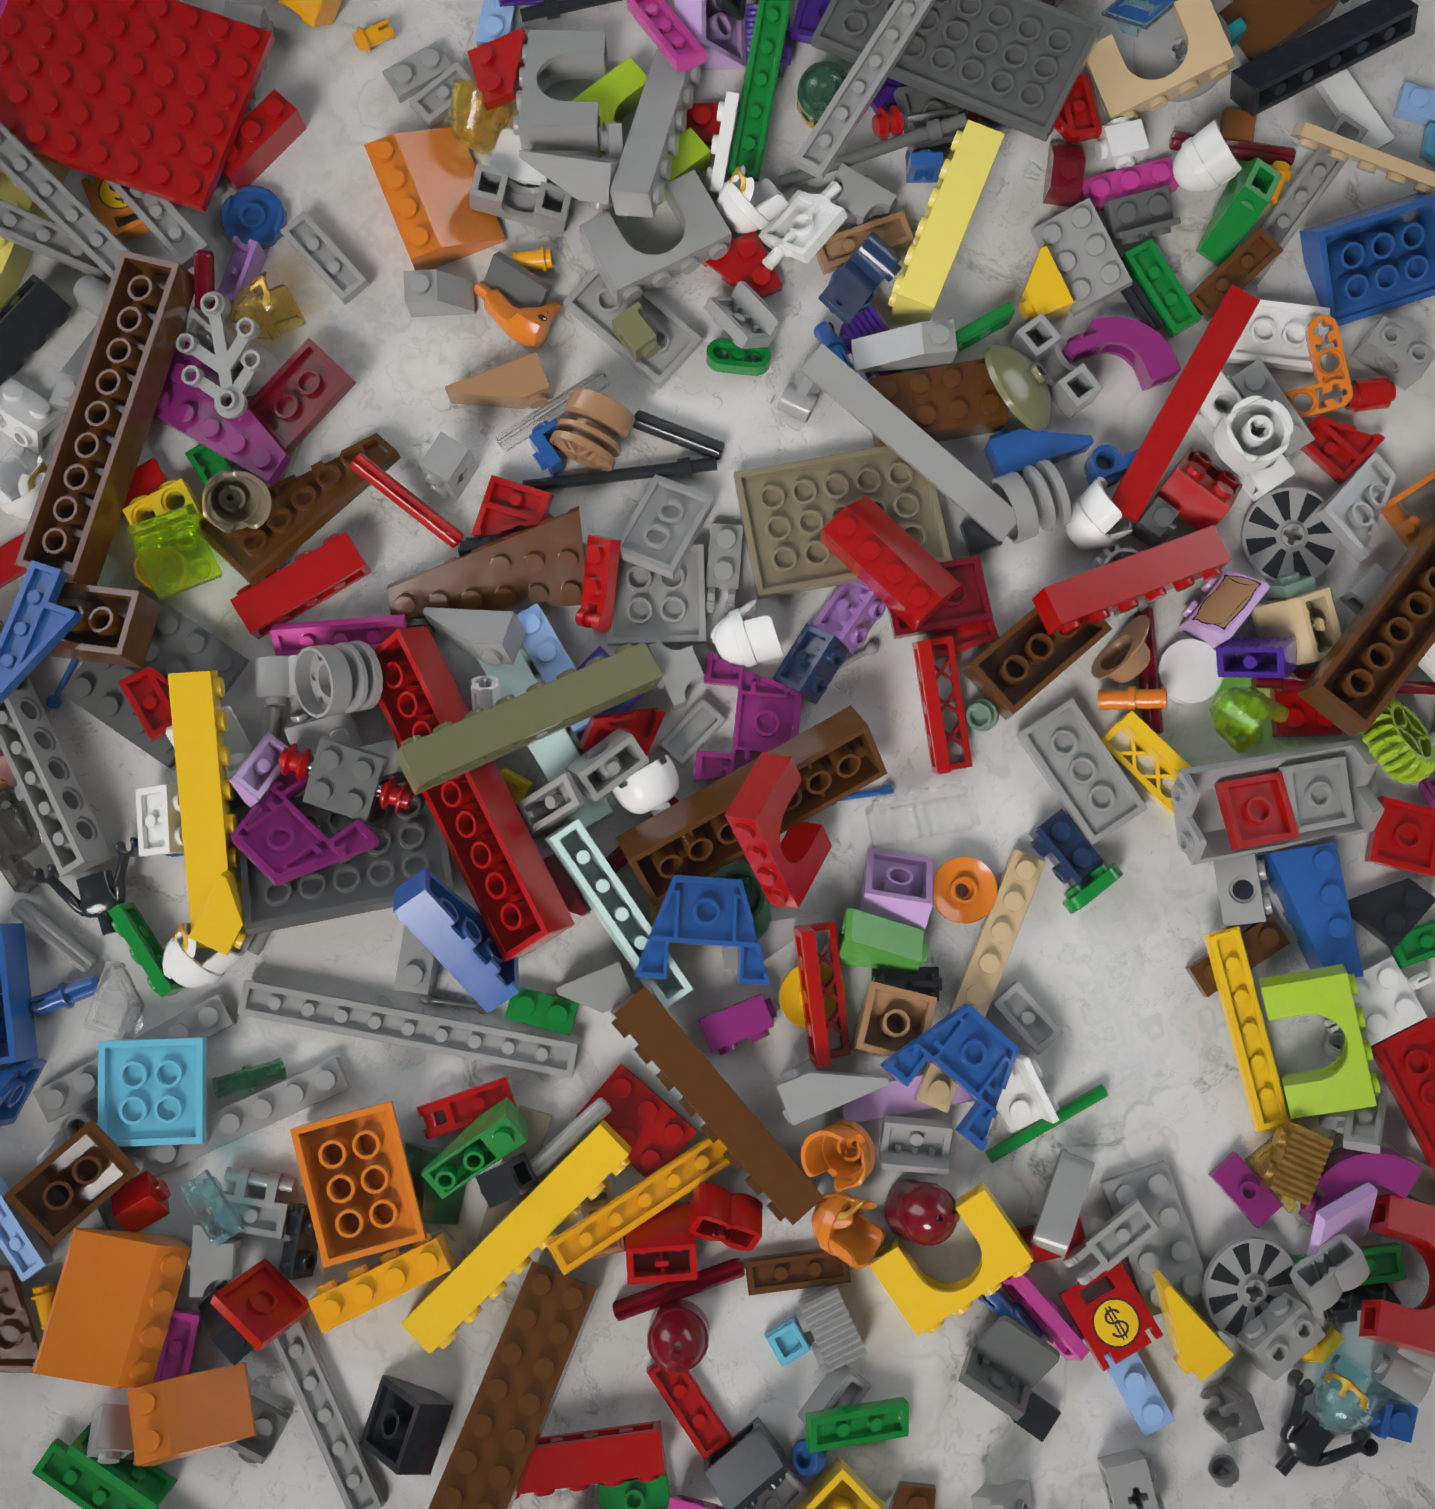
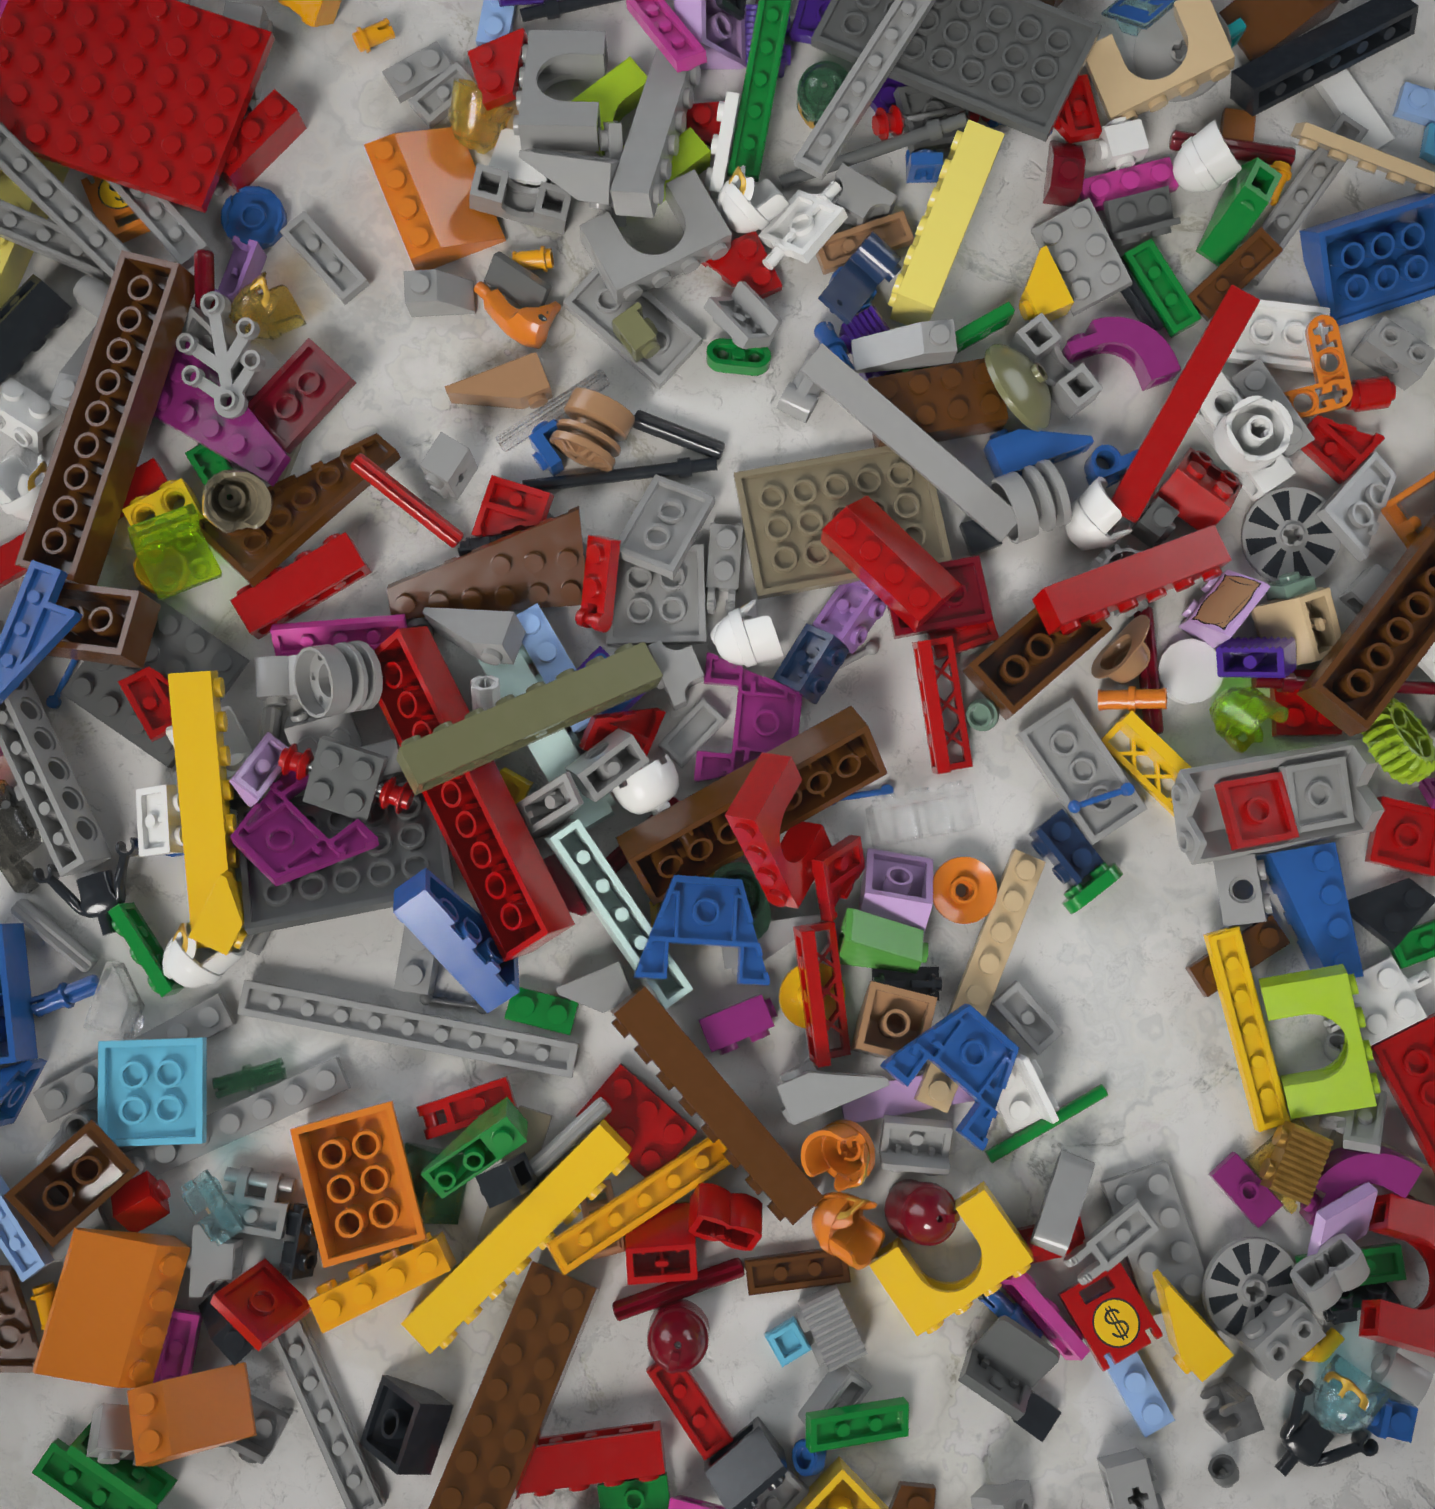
none -> red wing [812,835,865,922]
none -> blue hinge [1068,782,1135,813]

